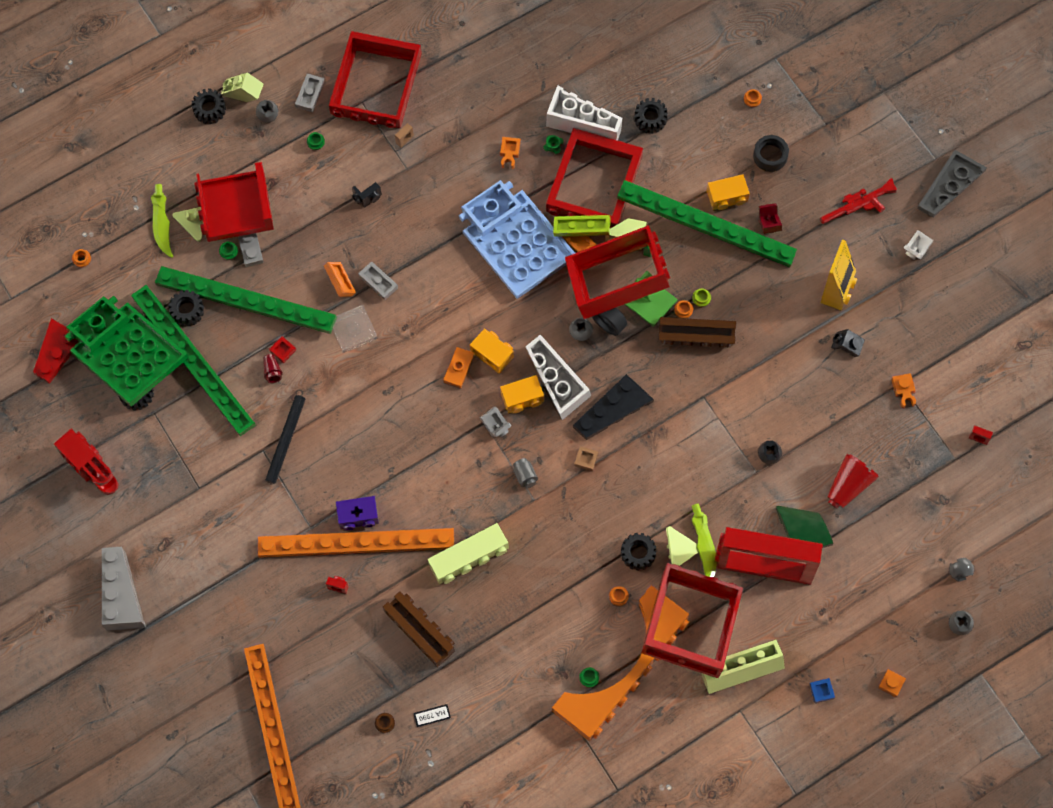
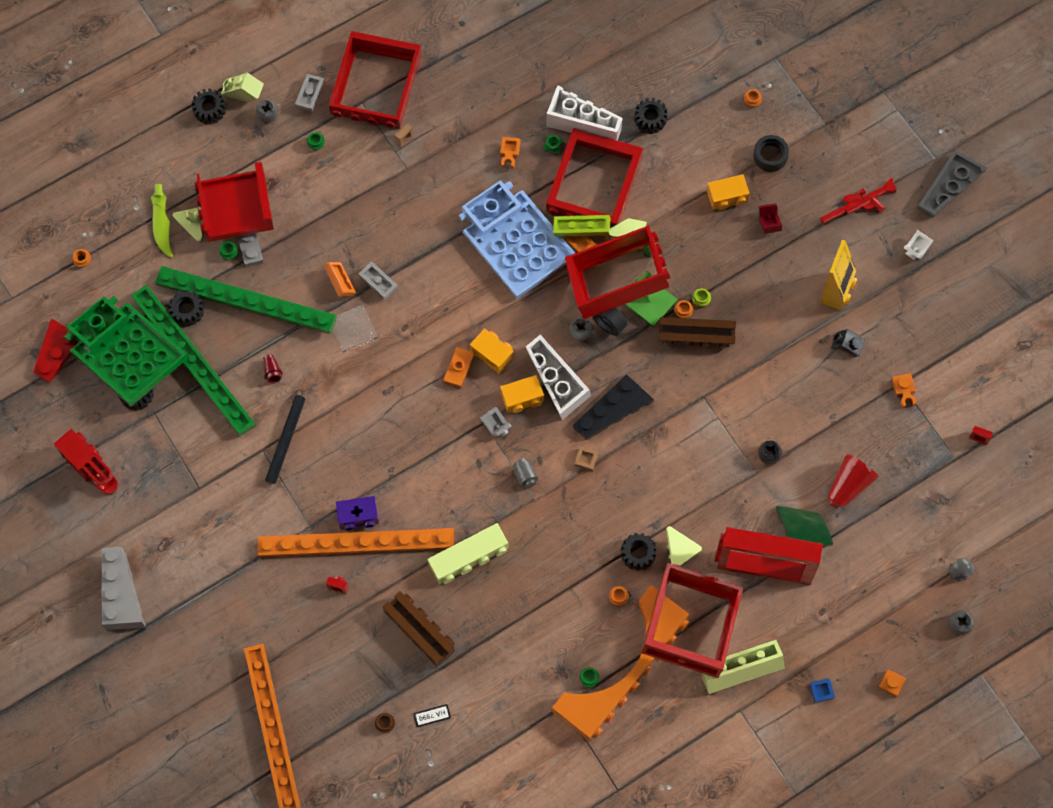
red tile [269,336,296,363] -> none
black bracket [352,182,382,208] -> none
green plate [617,180,797,268] -> none
lime sword [692,504,717,577] -> none

